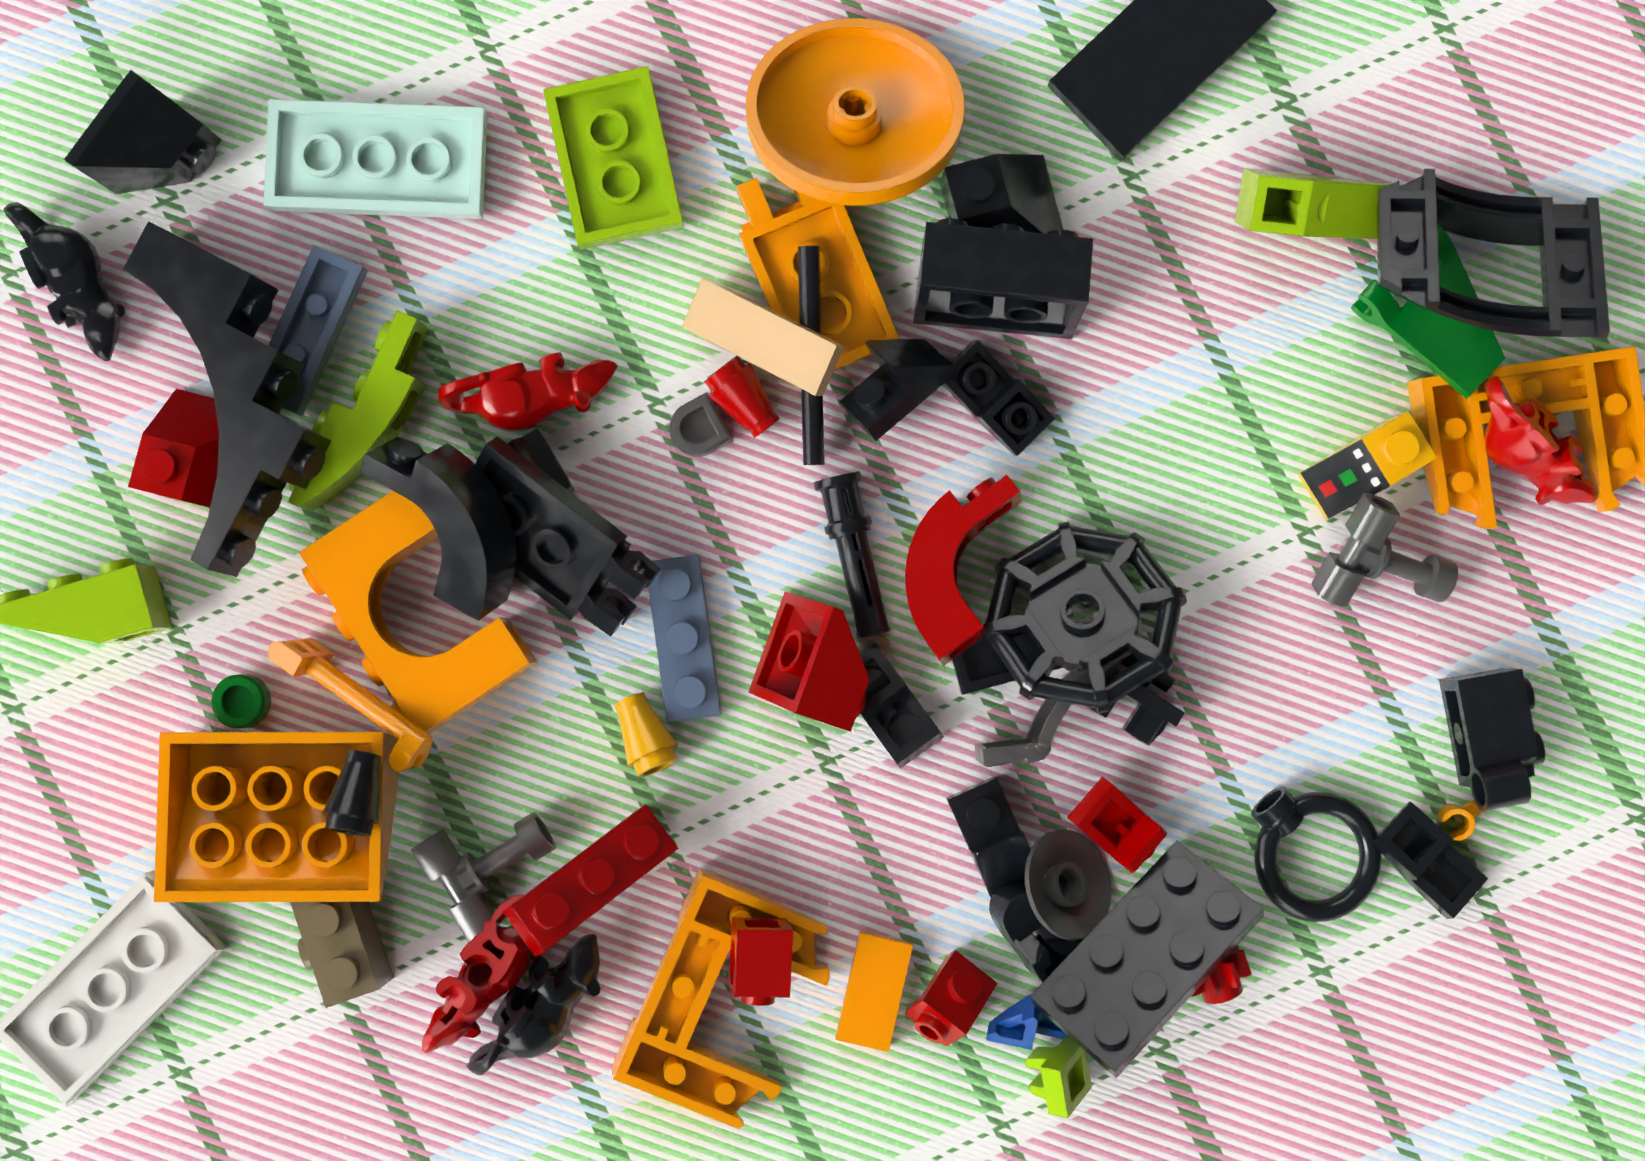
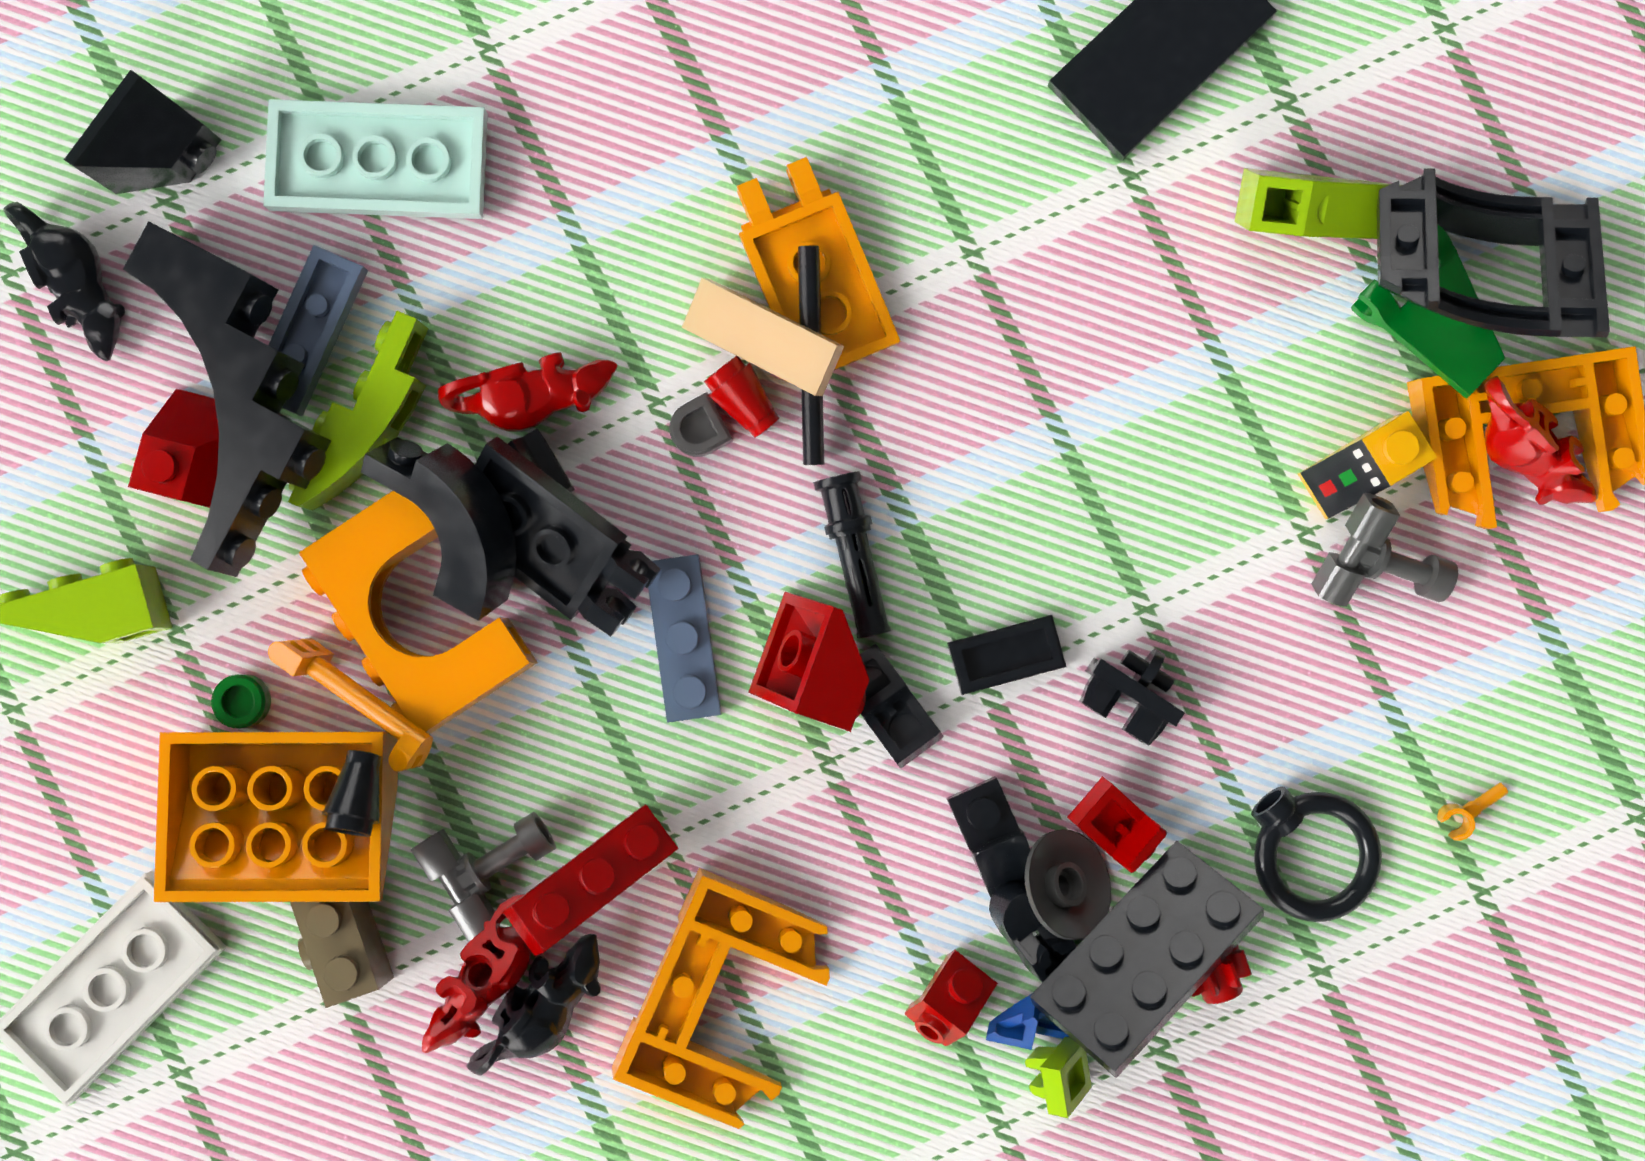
lime plate [543,66,684,250] -> none
yellow cone [614,692,678,778] -> none
red brick [728,917,793,1006] -> none
light orange dish [746,18,965,206] -> none
light orange tile [835,930,913,1052] -> none
black slope [839,339,958,441] -> none
red arch [905,474,1022,666] -> none
black slope [913,218,1093,339] -> none
black slope [940,154,1063,234] -> none
black slope [943,340,1055,456] -> none
flat silver piece [974,651,1131,767] -> none
black plate [981,521,1187,713] -> none
black slope [1373,801,1488,919] -> none
black hinge [1439,668,1545,811] -> none

